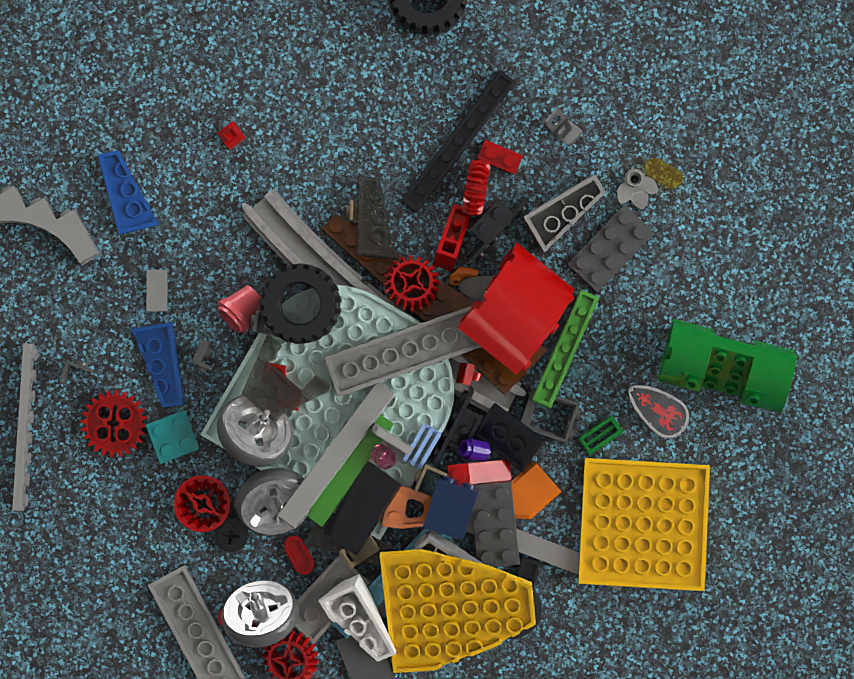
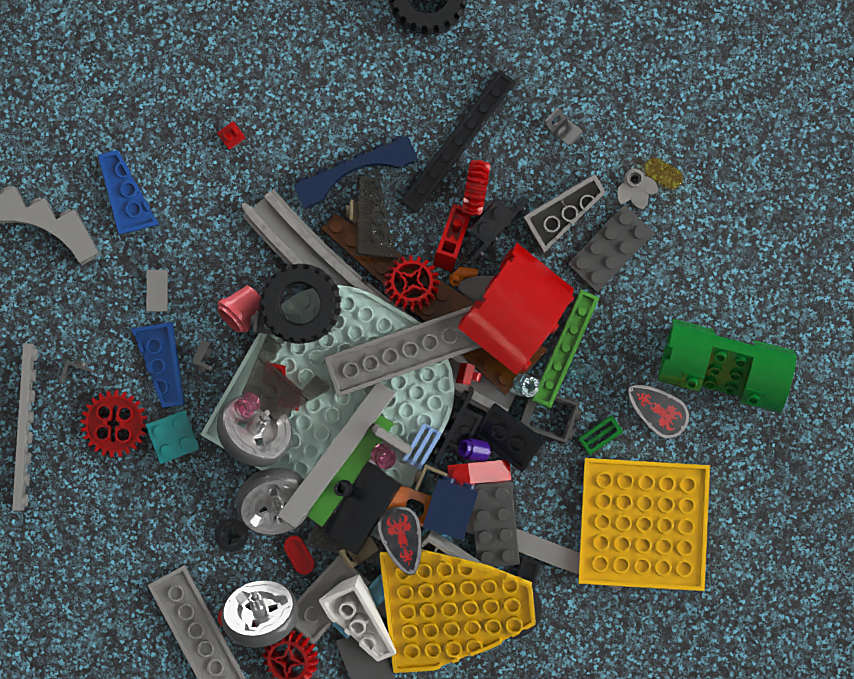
red gear [174,475,232,532] -> none
red plate [477,140,523,175] -> none
orange tile [512,461,562,519] -> none
none -> clear pink wheel [234,392,261,419]
none -> dark blue arch [294,135,418,210]
none -> black pin [334,480,353,496]
none -> shield [378,506,422,575]
none -> clear light blue wheel [513,374,539,397]

